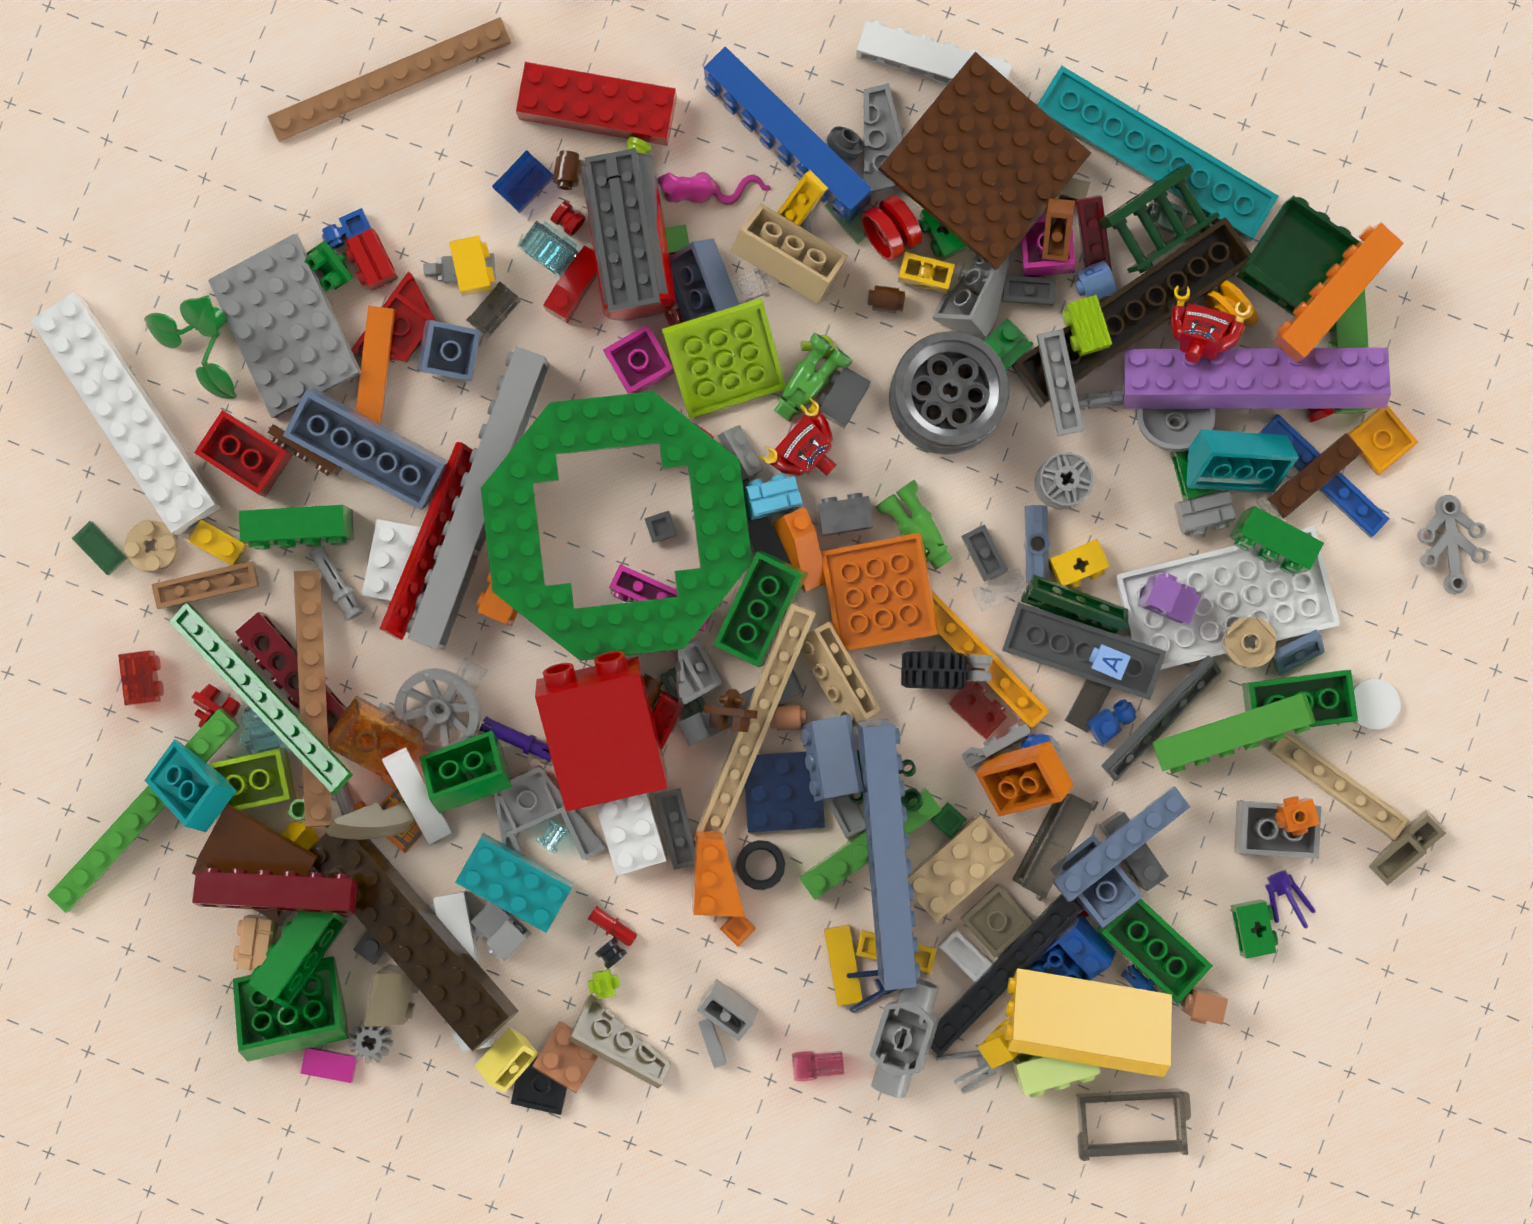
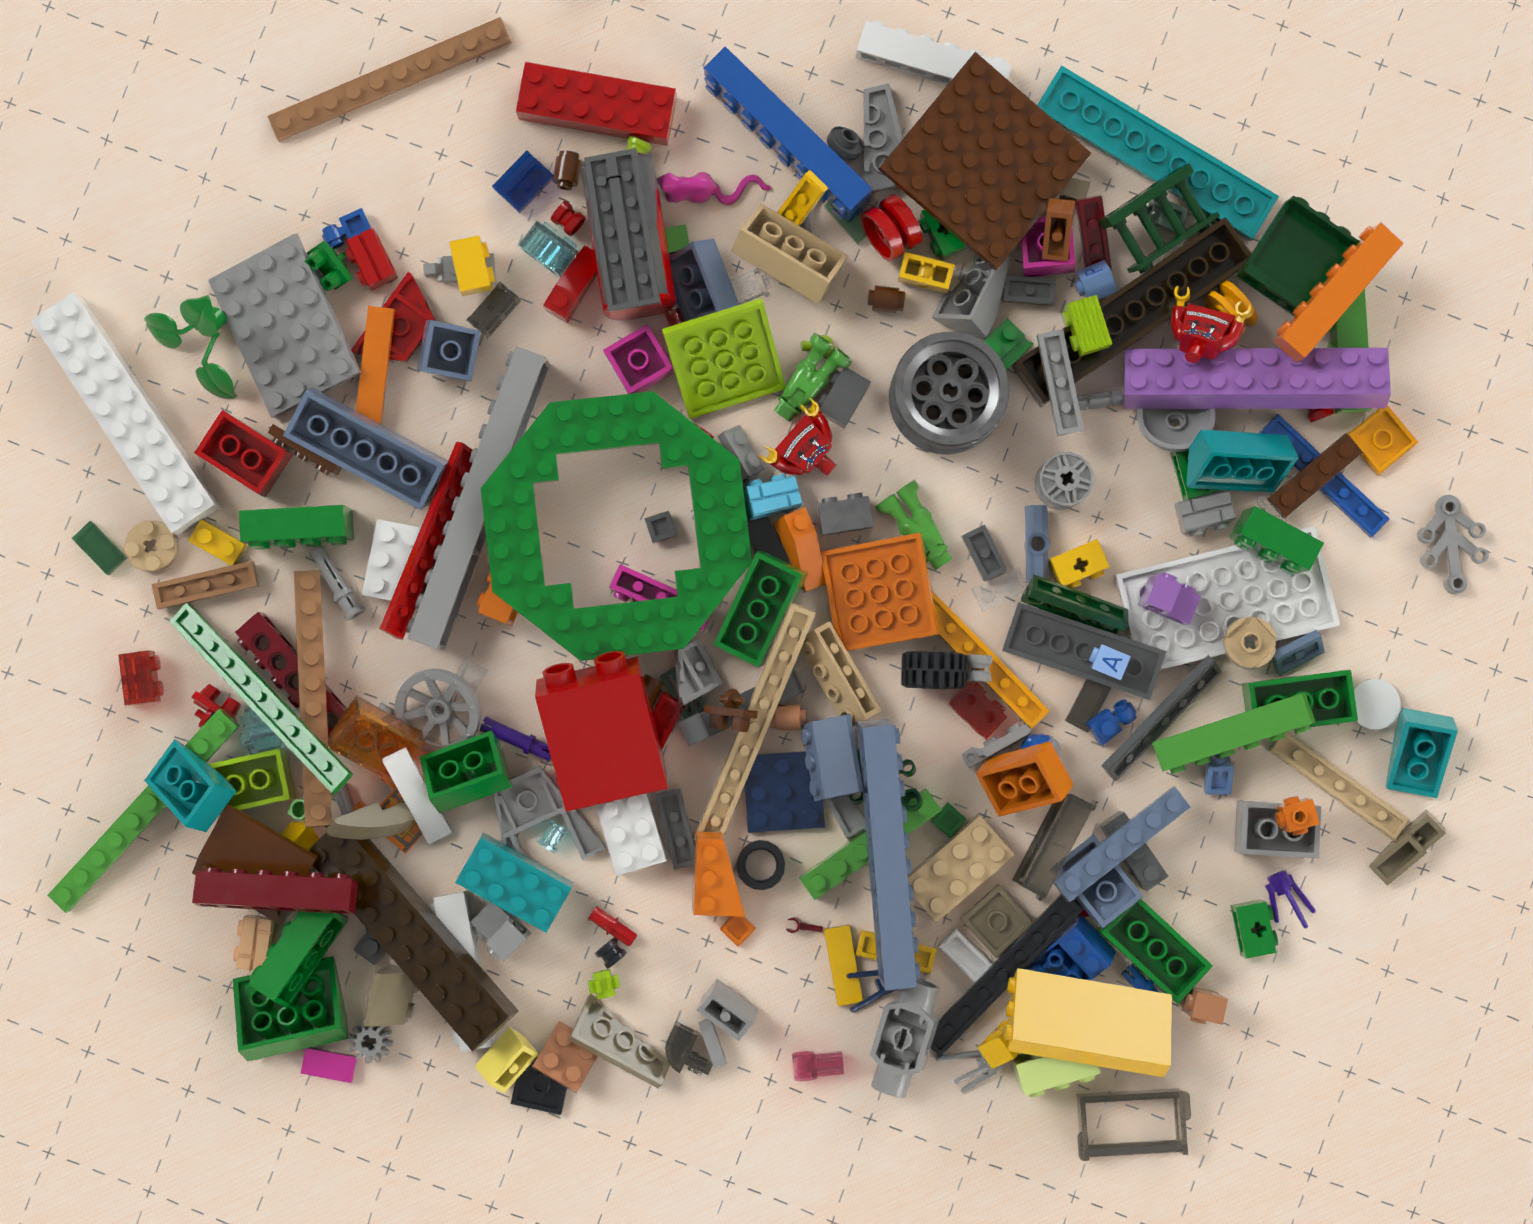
none -> clear smoke brick [665,1021,713,1076]
none -> dark red hand [786,917,823,933]
none -> medium blue bracket [1204,754,1234,794]
none -> teal slope [1385,708,1458,798]

